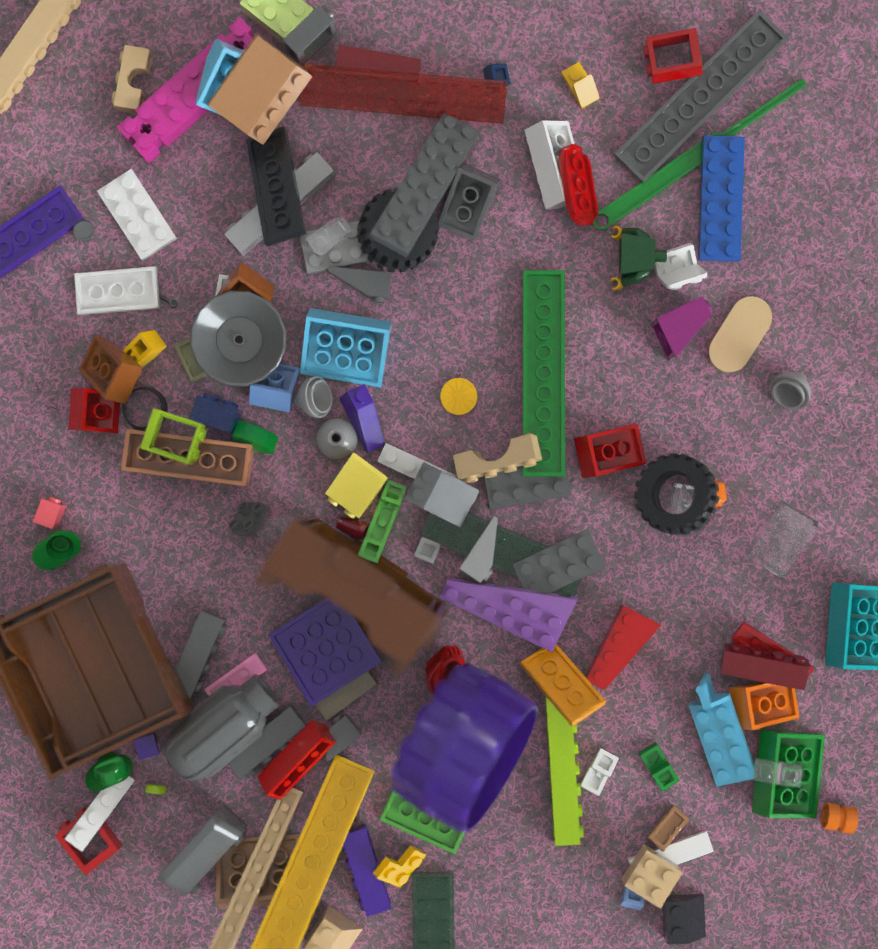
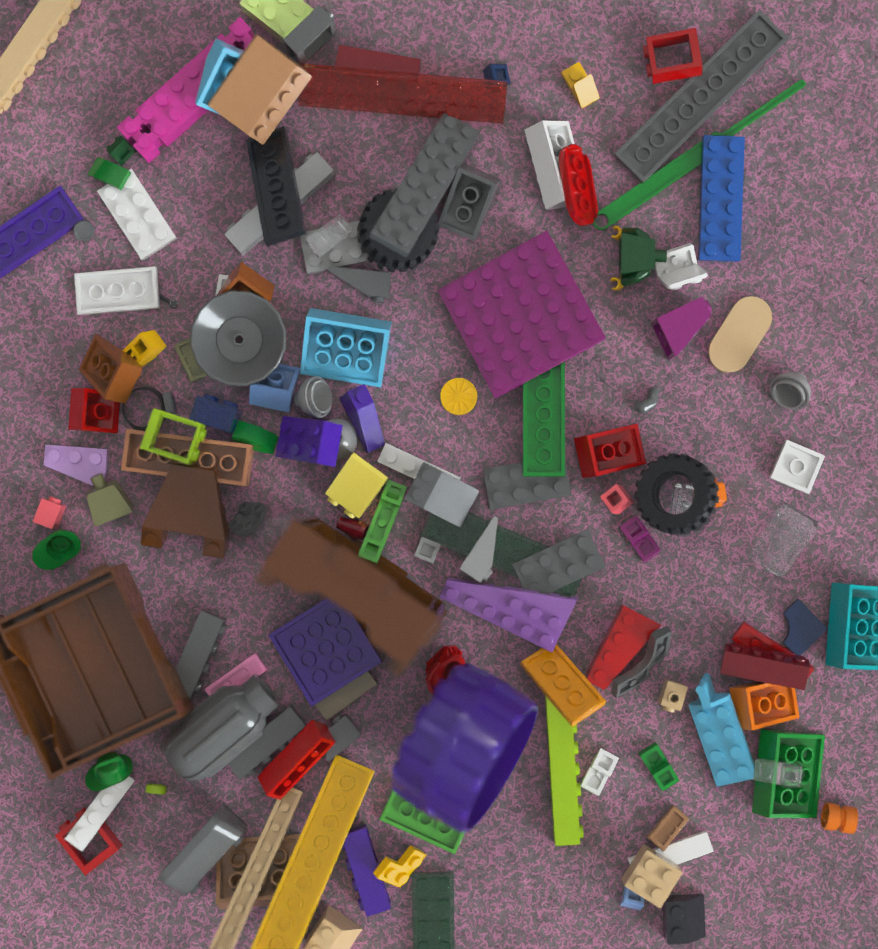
tan arch [112,45,153,114] -> none
dark purple tile [134,733,160,760] -> none
tan arch [453,433,542,483] -> none
none -> lavender wing [44,445,109,486]
none -> olive torso [86,473,134,527]
none -> green slope [87,157,131,190]
none -> dark green tile [106,136,136,166]
none -> reddish brown wedge [141,463,230,559]
none -> dark grey tile [162,392,177,414]
none -> dark purple brick [275,416,343,467]
none -> magenta plate [438,230,606,399]
none -> coral brick [600,484,634,514]
none -> dark grey plate [611,626,672,698]
none -> magenta slope [619,515,661,563]
none -> dark grey arm [634,388,660,414]
none -> tan brick [658,679,688,713]
none -> white plate [769,440,825,494]
none -> dark blue tile [782,599,828,655]

